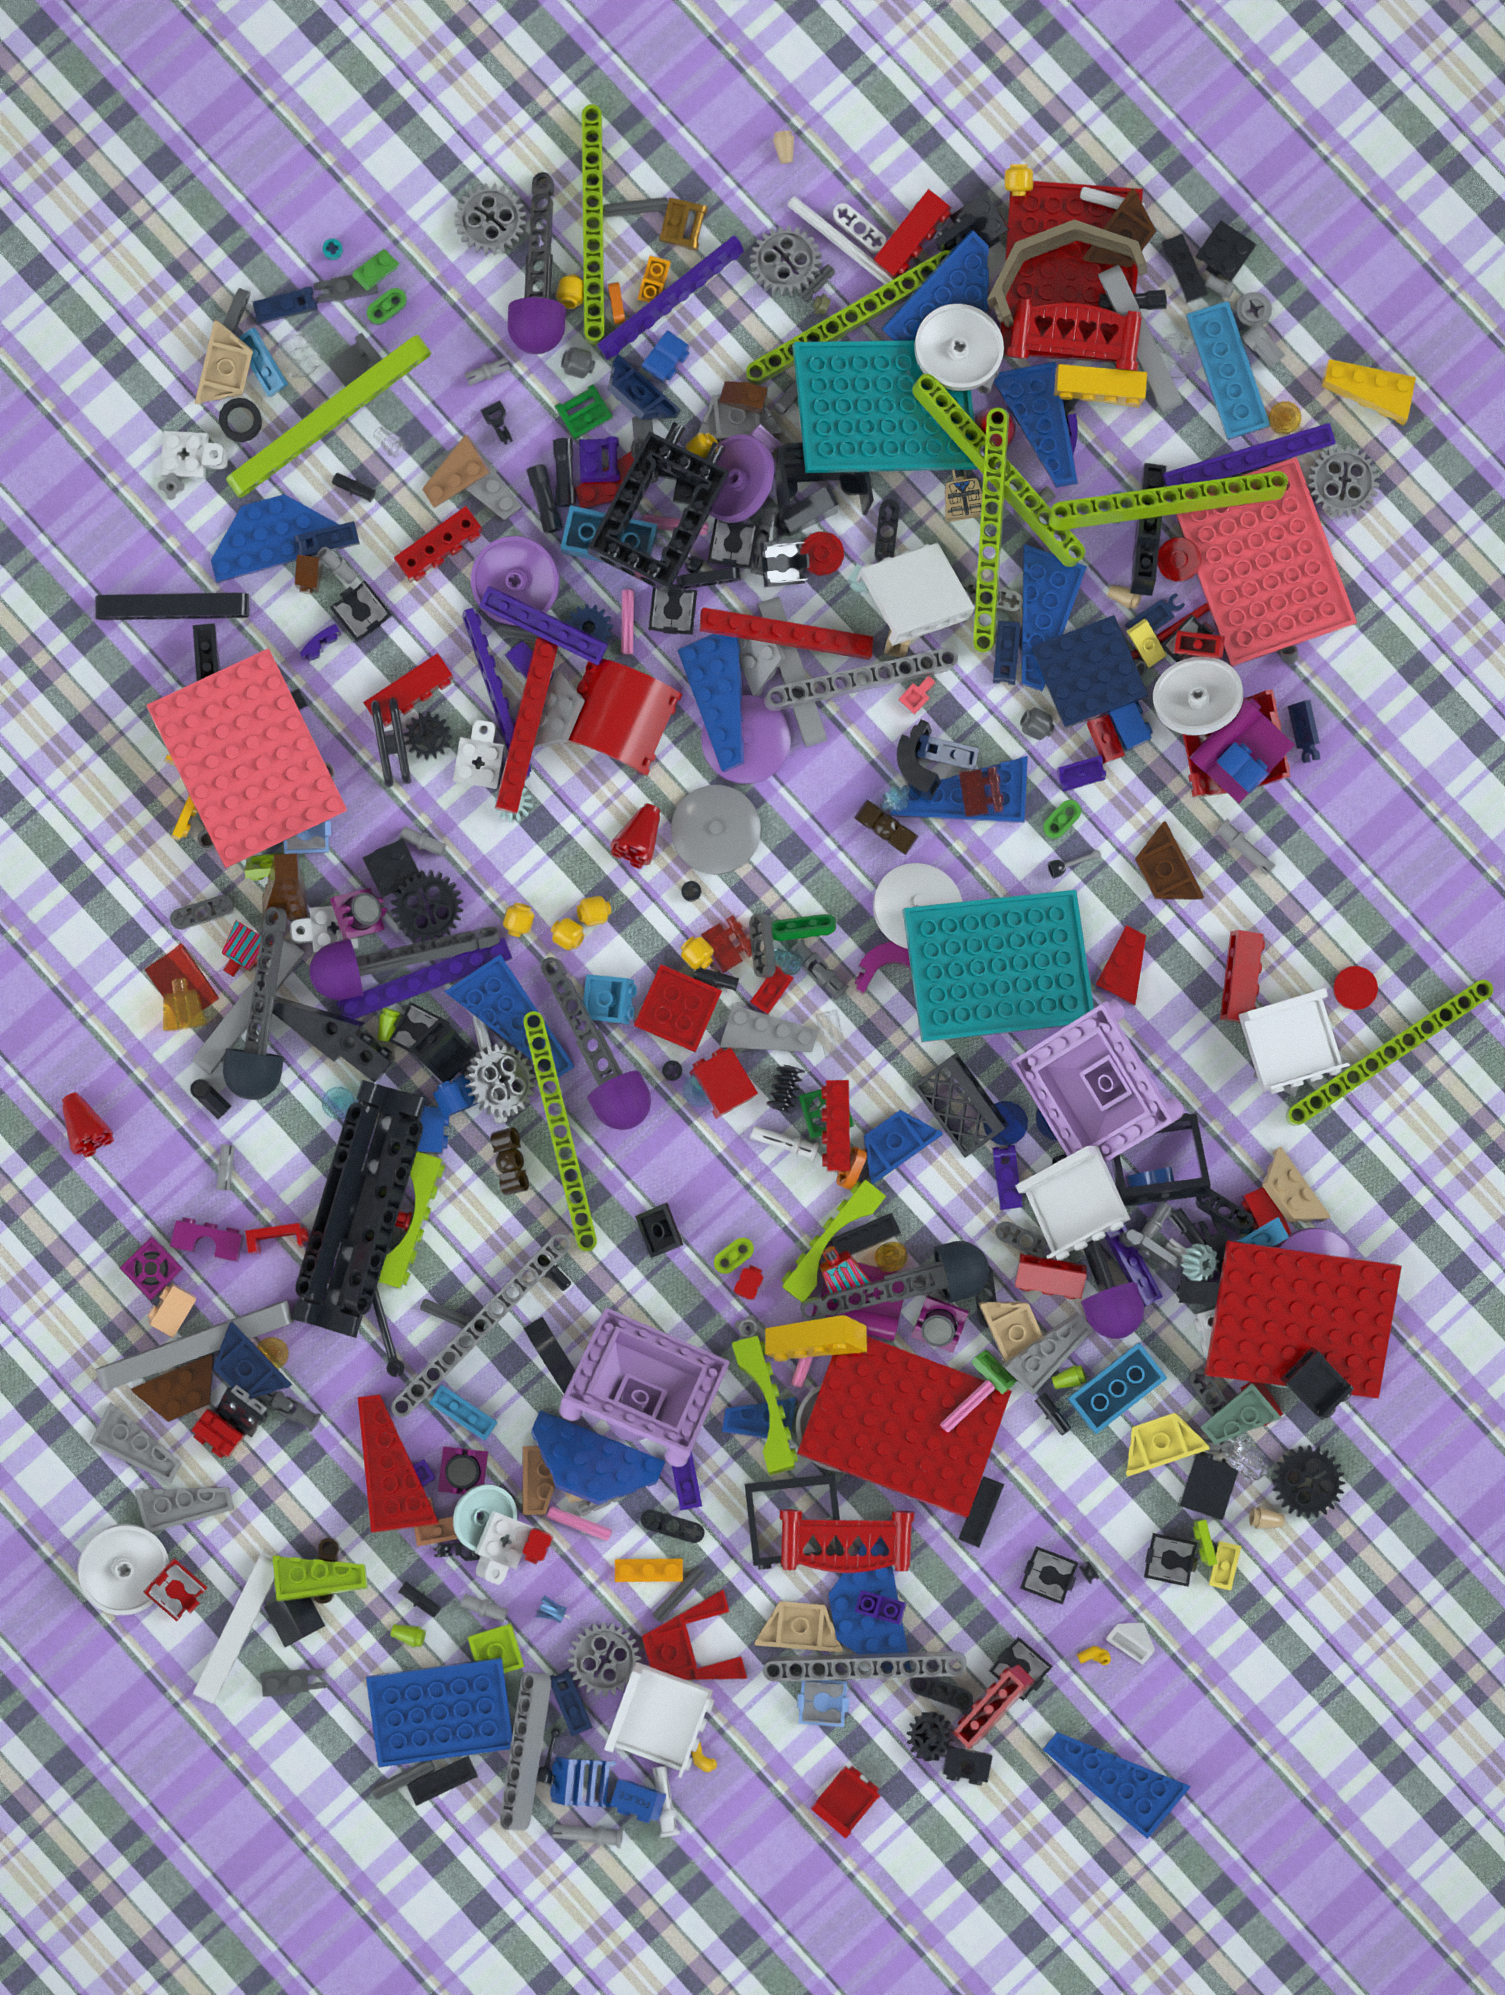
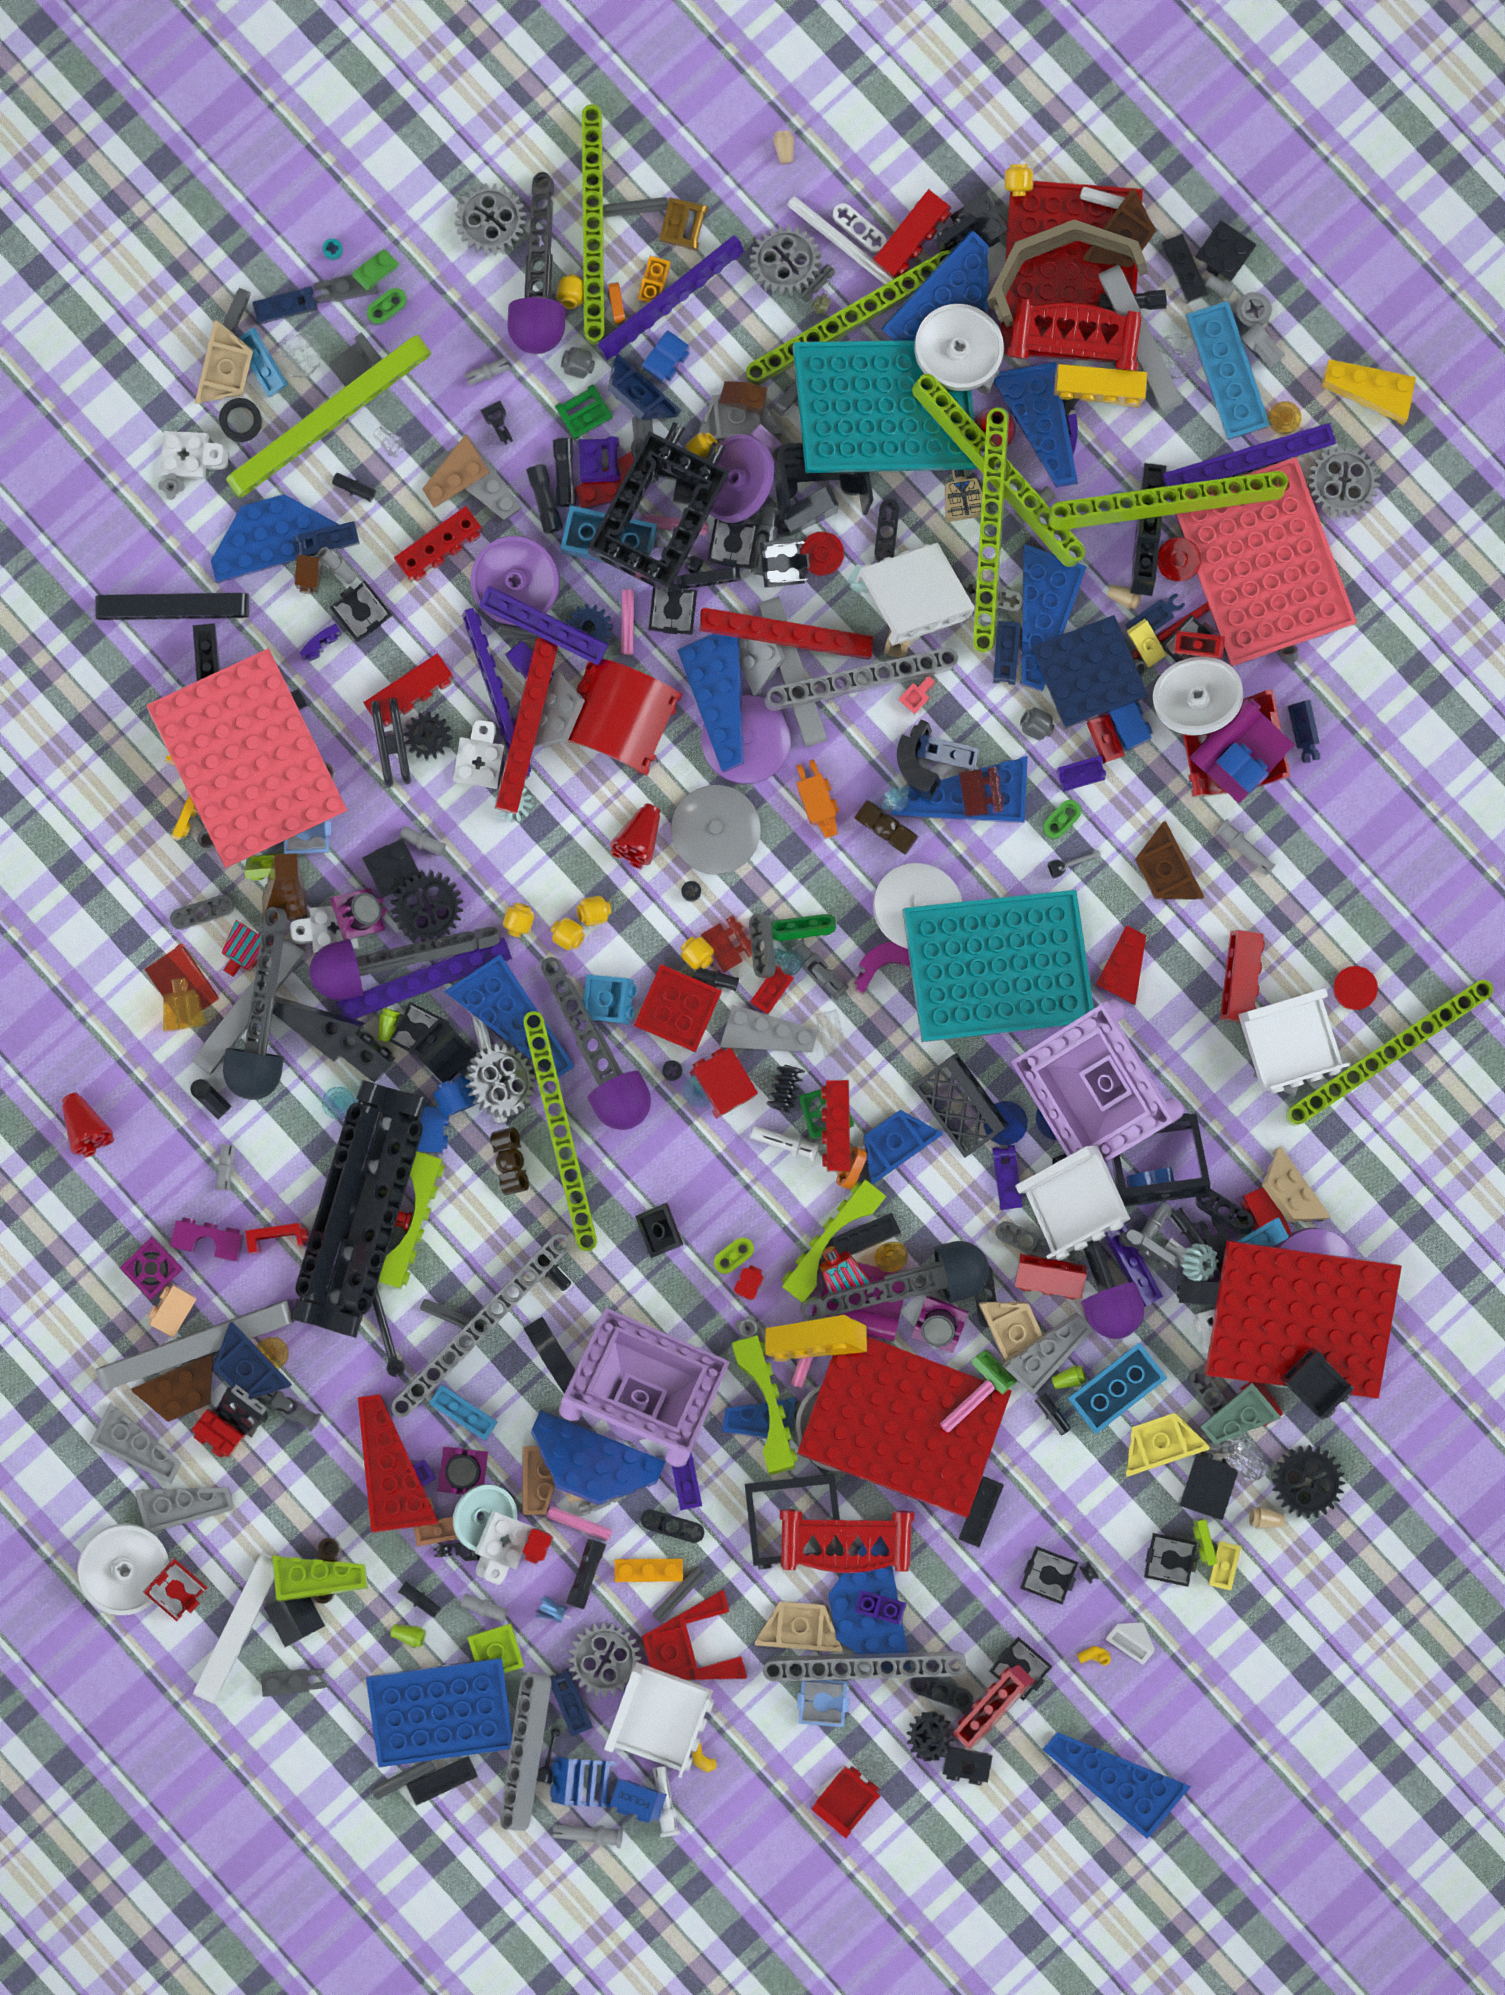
none -> black axle [566,1538,606,1609]
none -> orange hinge [796,759,839,839]

